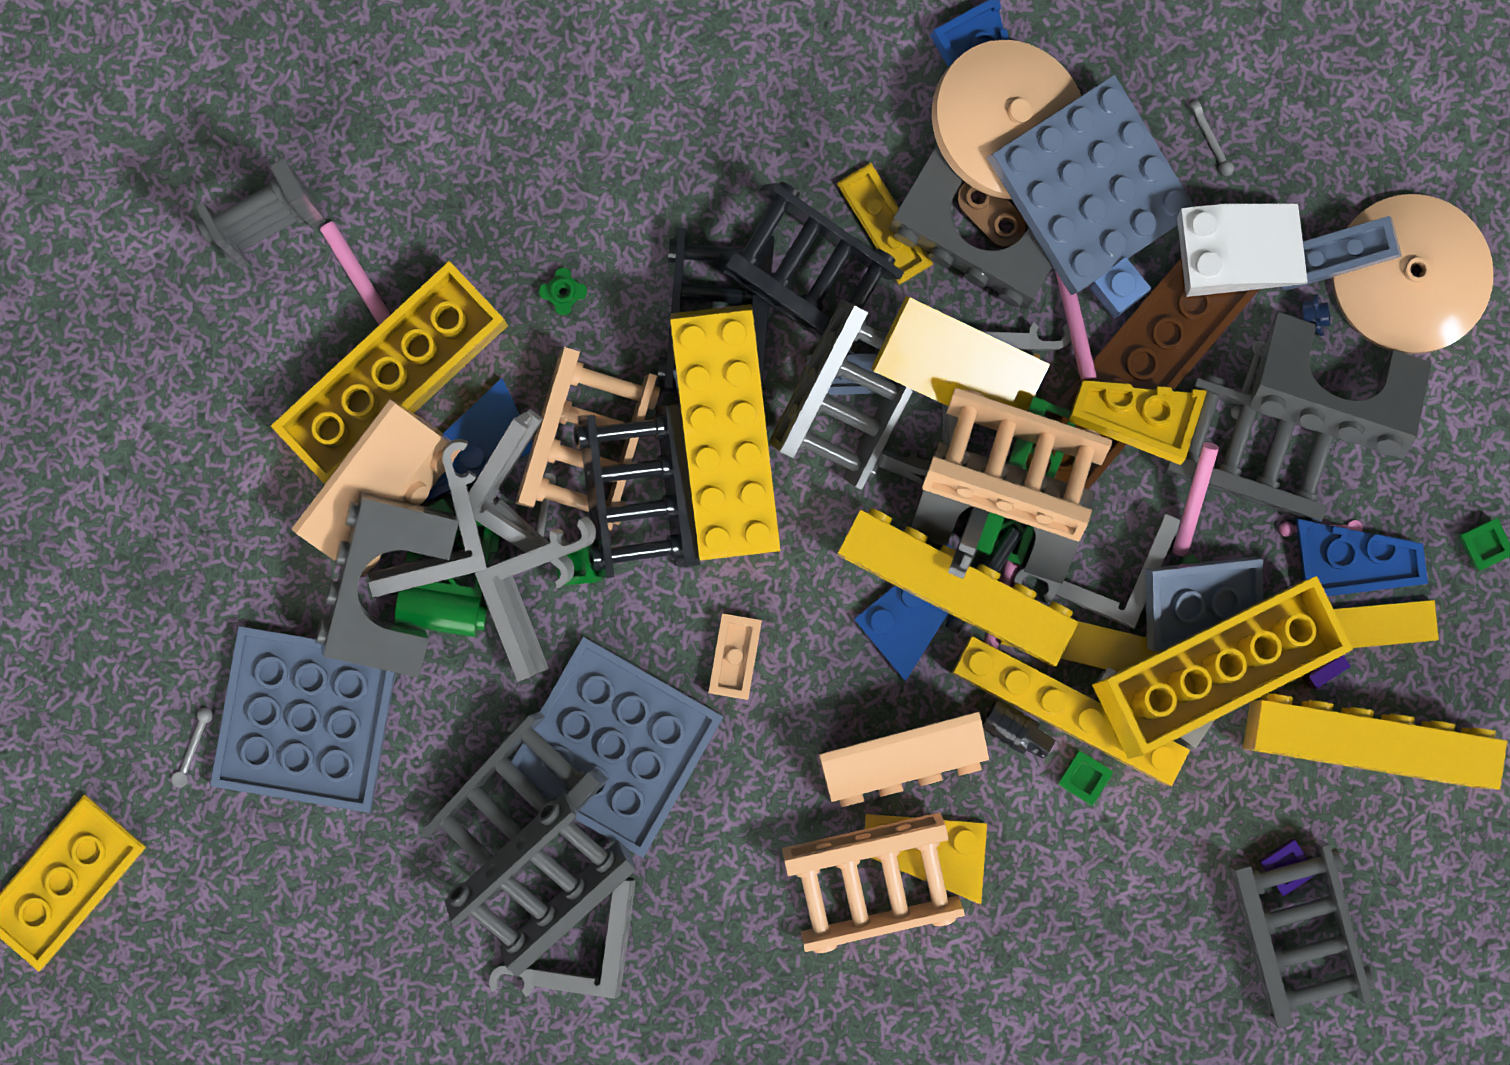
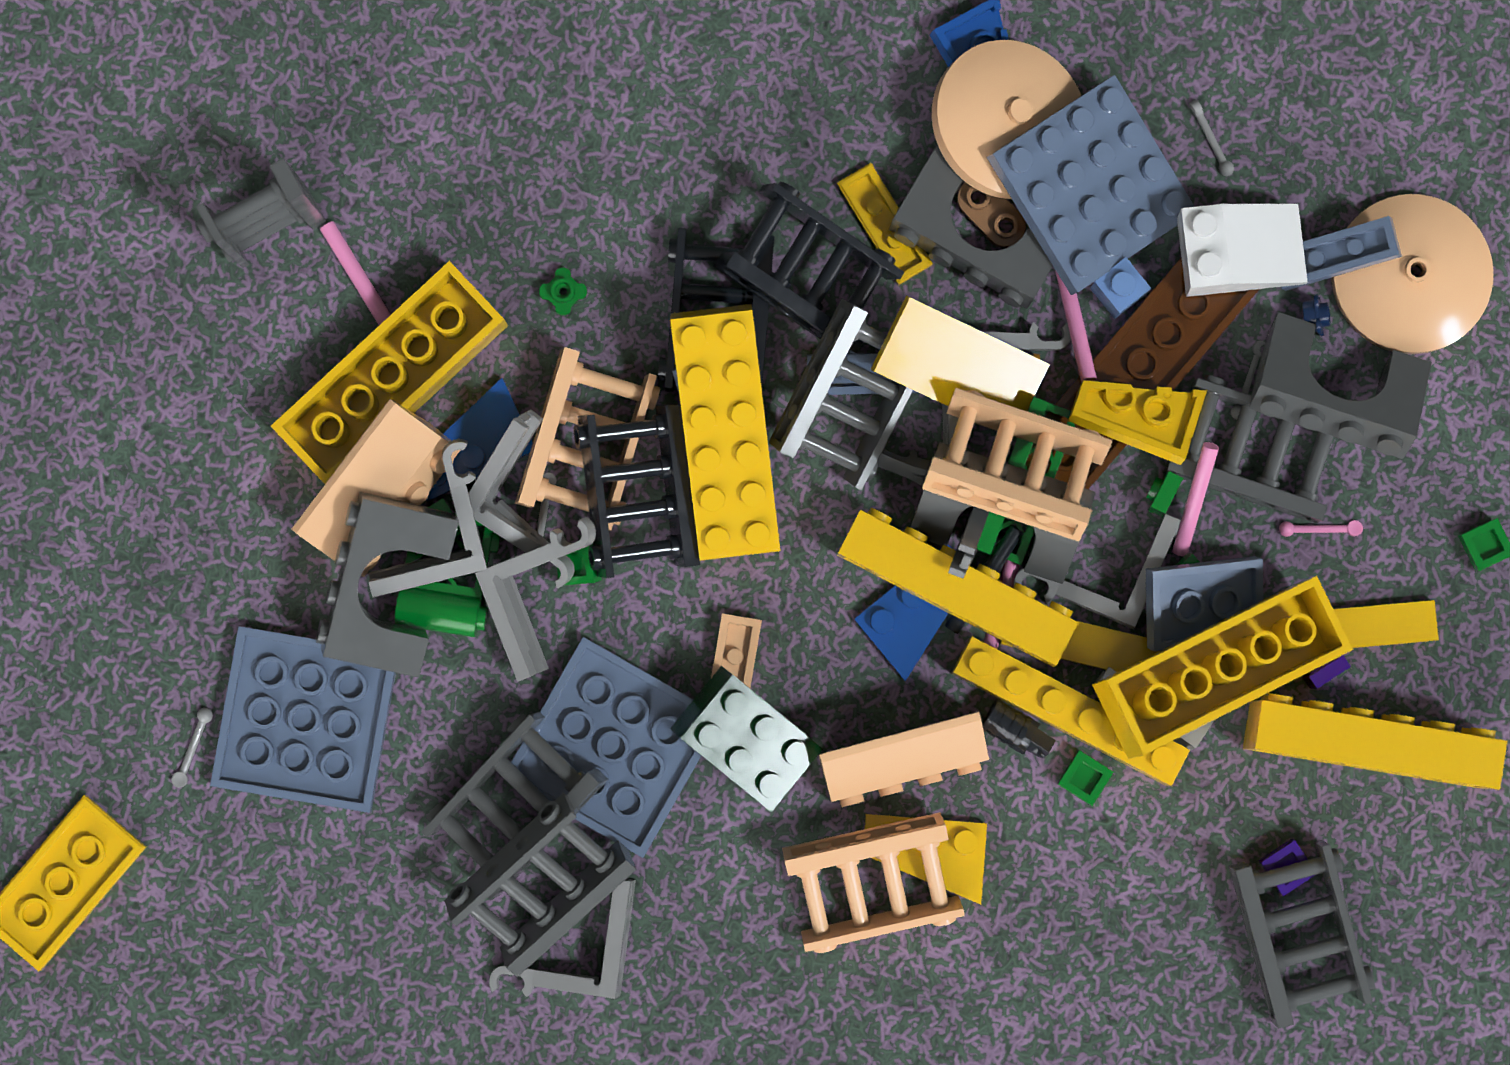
blue wing [1295,519,1428,596] -> none
none -> brick [670,666,823,812]
none -> green plate [1146,471,1183,517]

